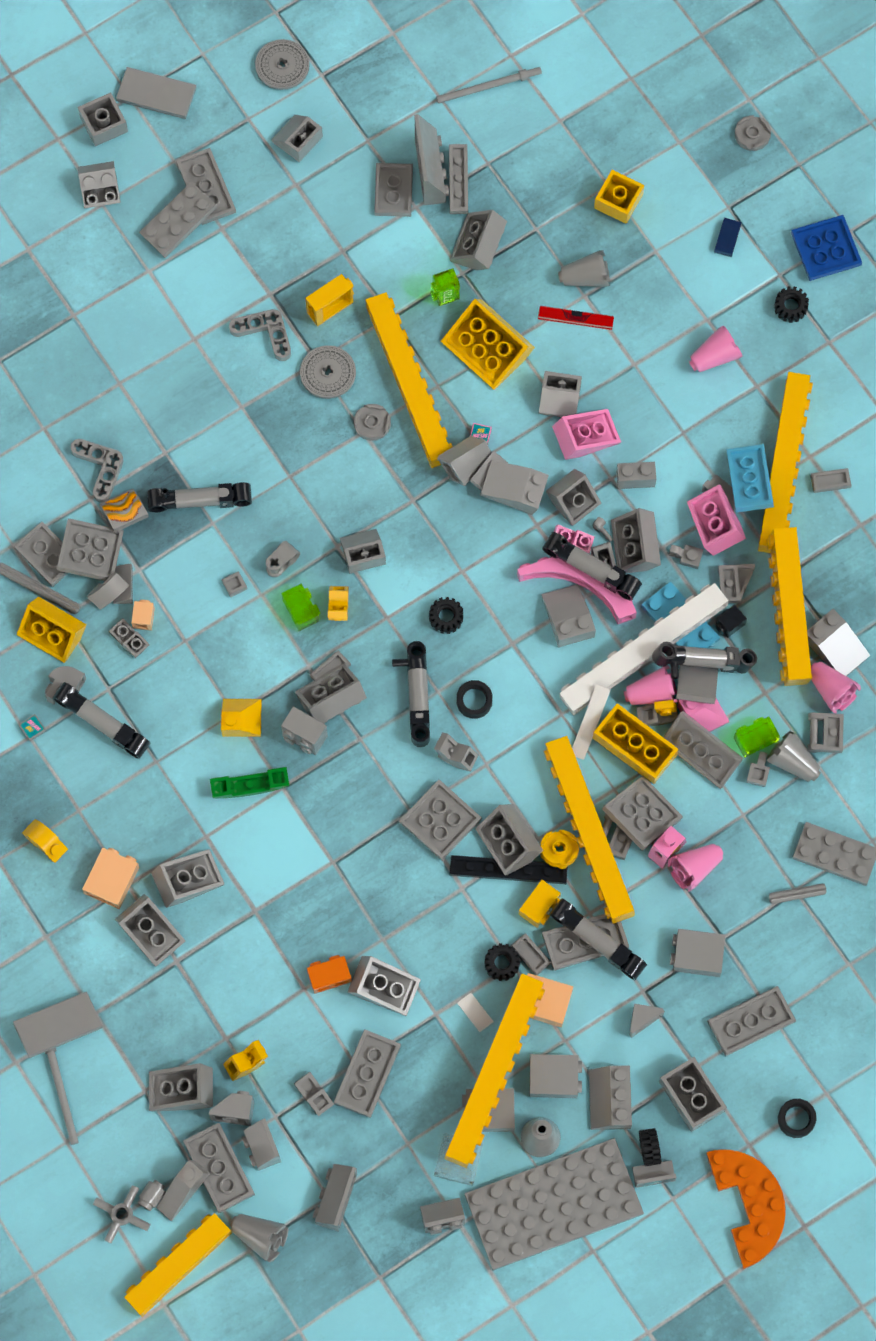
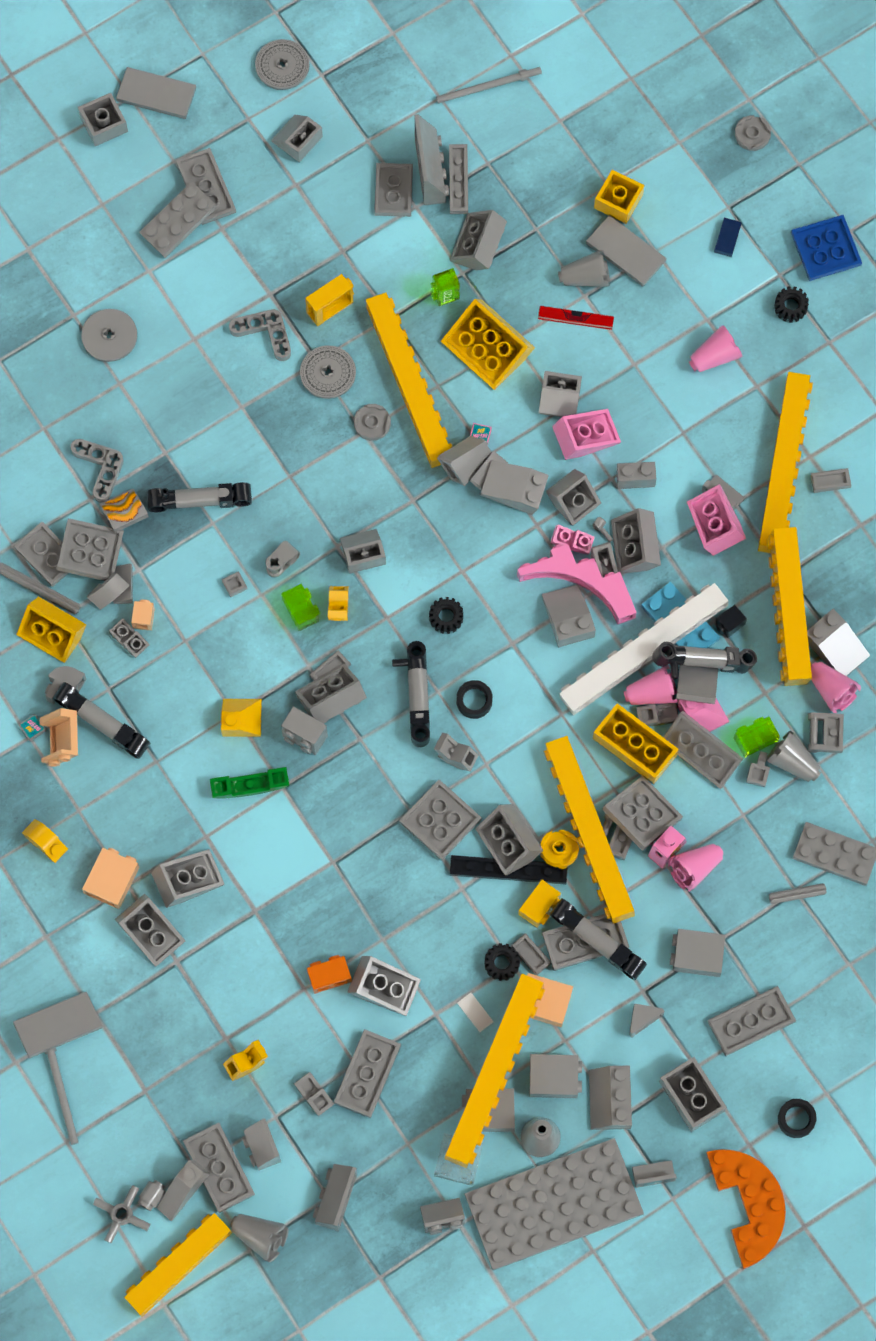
light grey slope [78,161,121,208] -> none
light grey slope [149,1063,213,1111] -> none
light grey slope [209,1091,254,1126] -> none
piece [542,532,642,601] -> none
white sticker [572,685,610,760] -> none
black tyre [639,1128,662,1167] -> none
yellow plate [654,700,677,716] -> none
light grey plate [668,544,703,569] -> none
light grey wing [718,564,755,604] -> none
medium azure plate [726,444,774,513] -> none
none -> light nougat panel [40,708,78,767]
none -> light grey piece [81,309,137,362]
none -> light grey tile [586,215,667,286]

